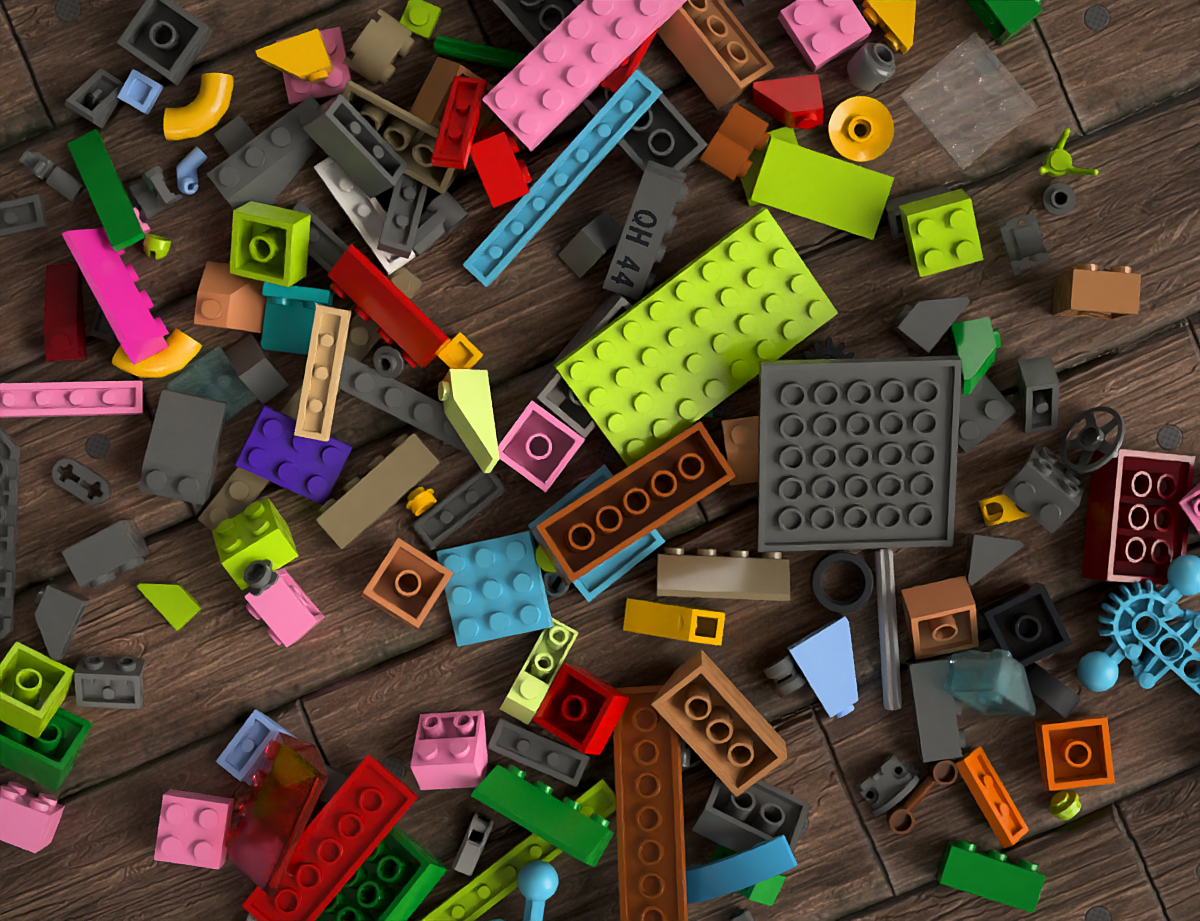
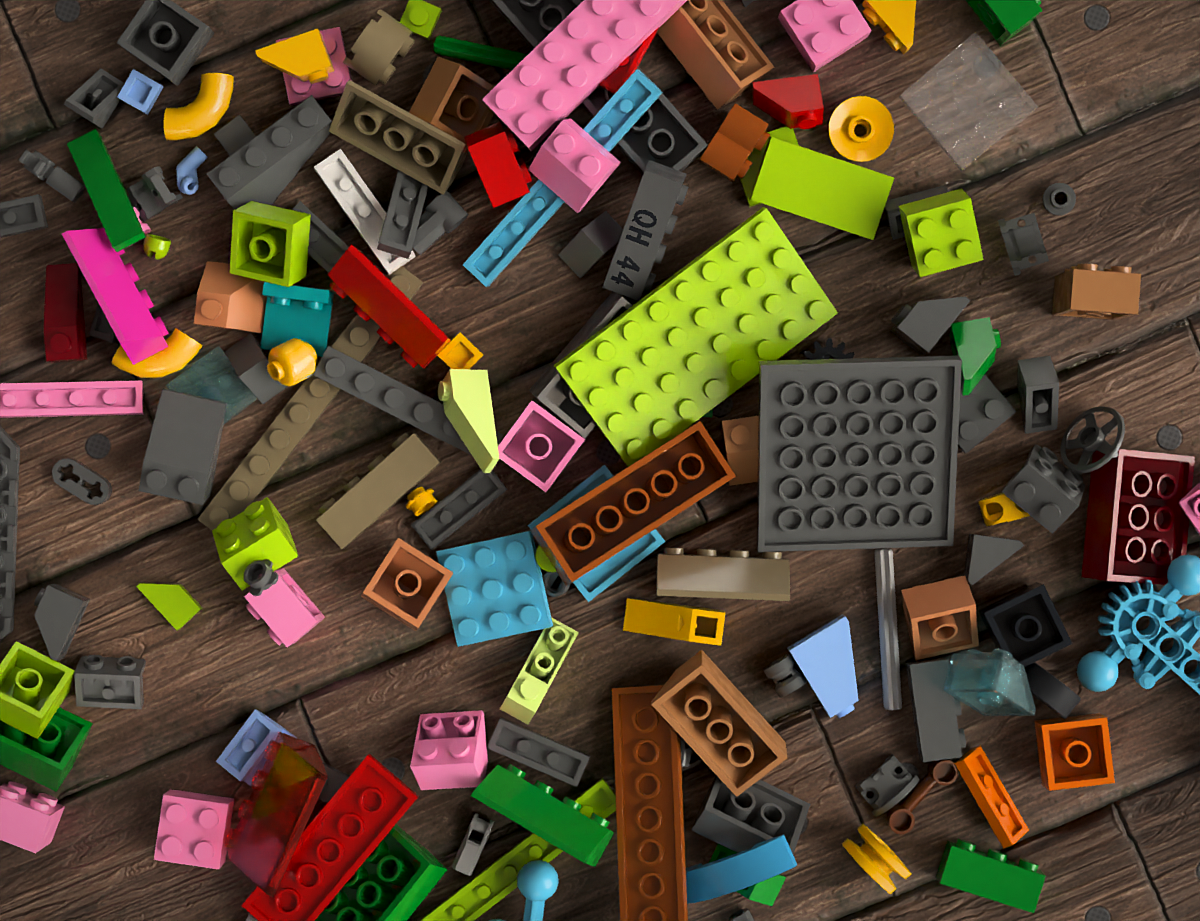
dark grey brick [61,519,151,589] -> none
dark purple plate [234,404,353,505] -> none
tan plate [294,305,351,441] -> none
dark grey brick [302,93,408,199] -> none
dark grey plate [373,346,406,378] -> none
red tile [431,76,488,170] -> none
red brick [533,663,631,755] -> none
black tyre [810,551,874,614] -> none
dark grey head [846,42,896,92] -> none
lime plant [1038,128,1099,177] -> none
lime plate [1049,790,1081,821] -> none
none -> yellow head [267,338,318,387]
none -> bright pink slope [528,119,621,213]
none -> yellow wheel [842,824,912,894]

